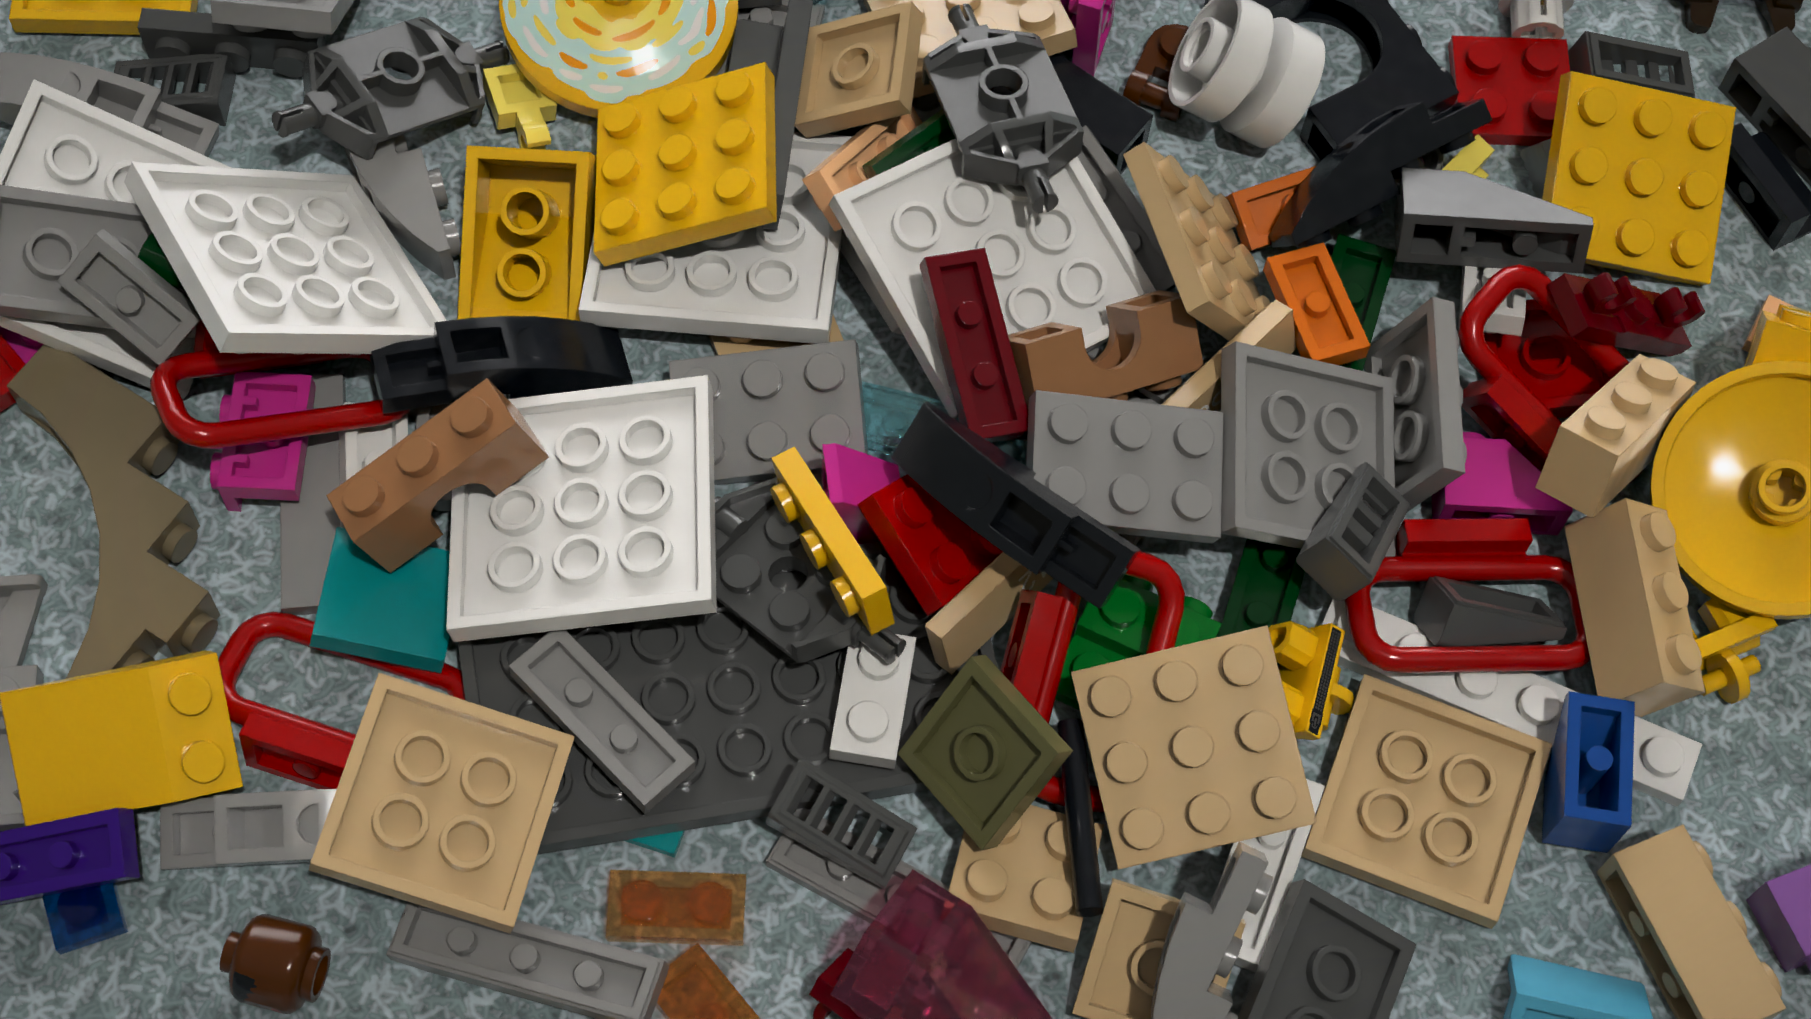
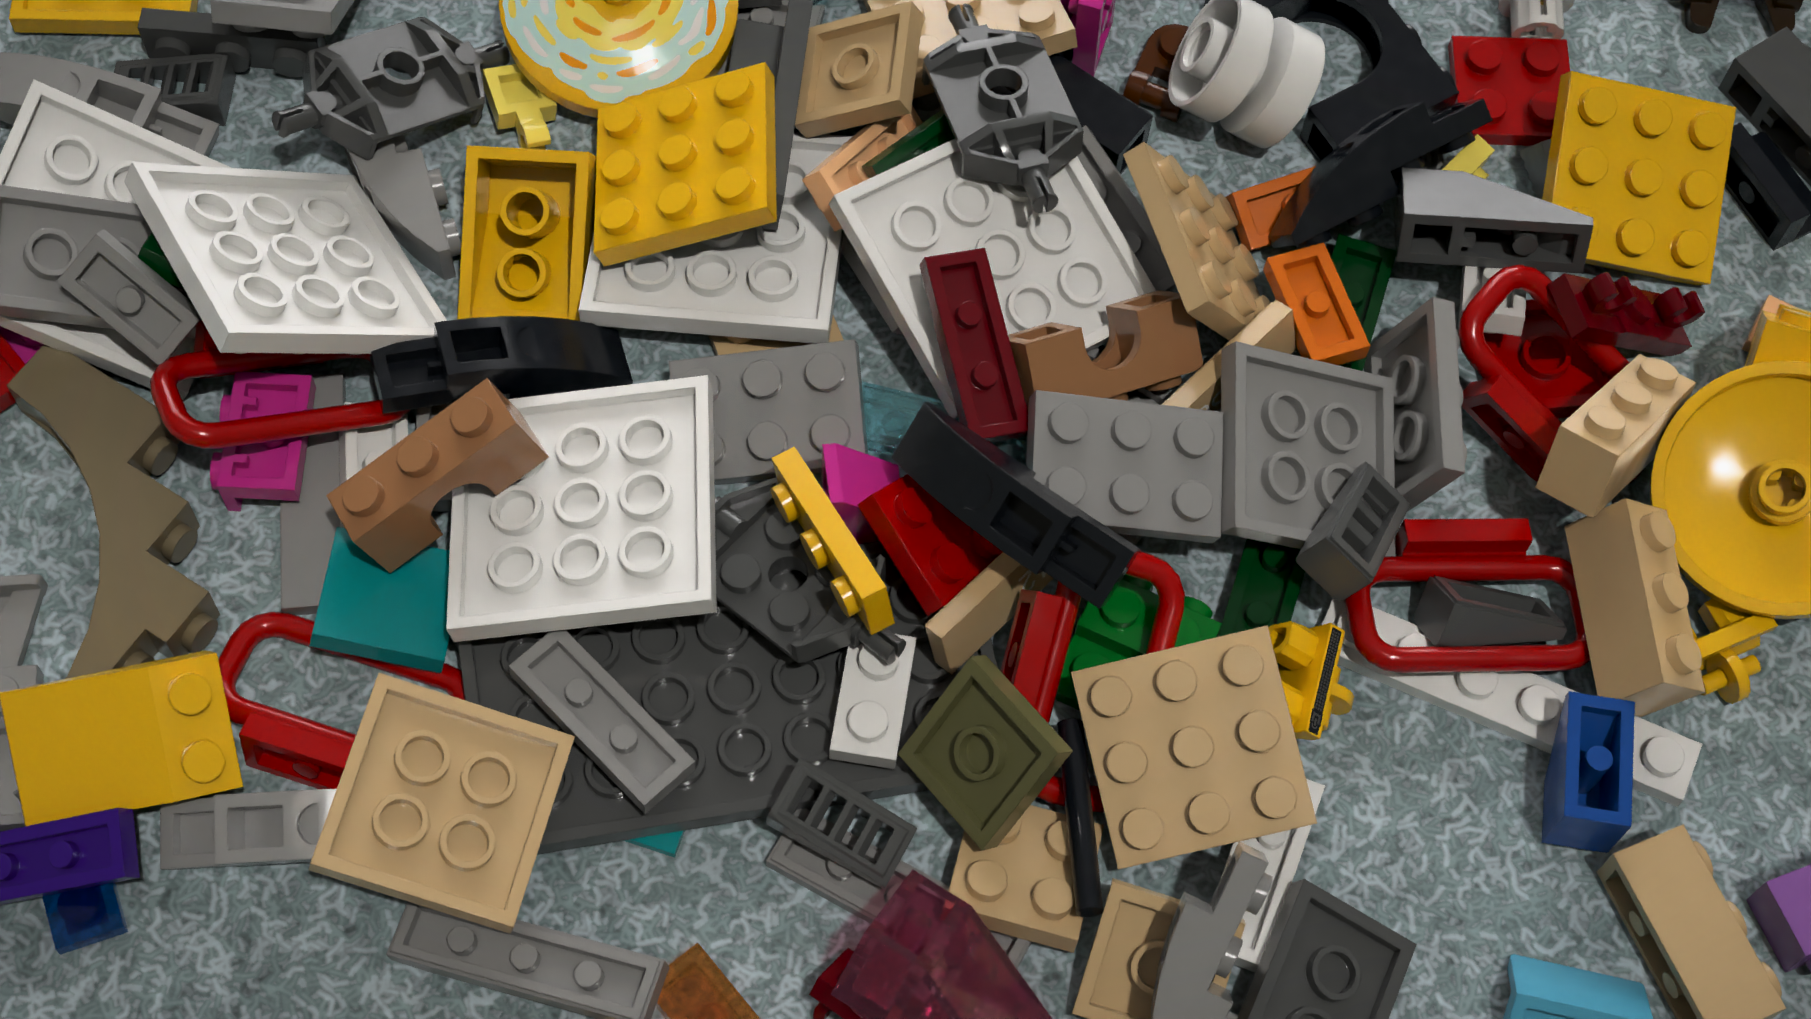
reddish brown head [220,914,331,1014] -> none
clear orange plate [606,870,747,946] -> none
tan plate [1301,674,1552,929] -> none
dark pink slope [1432,432,1573,536] -> none
dark grey slope [1568,31,1695,98] -> none

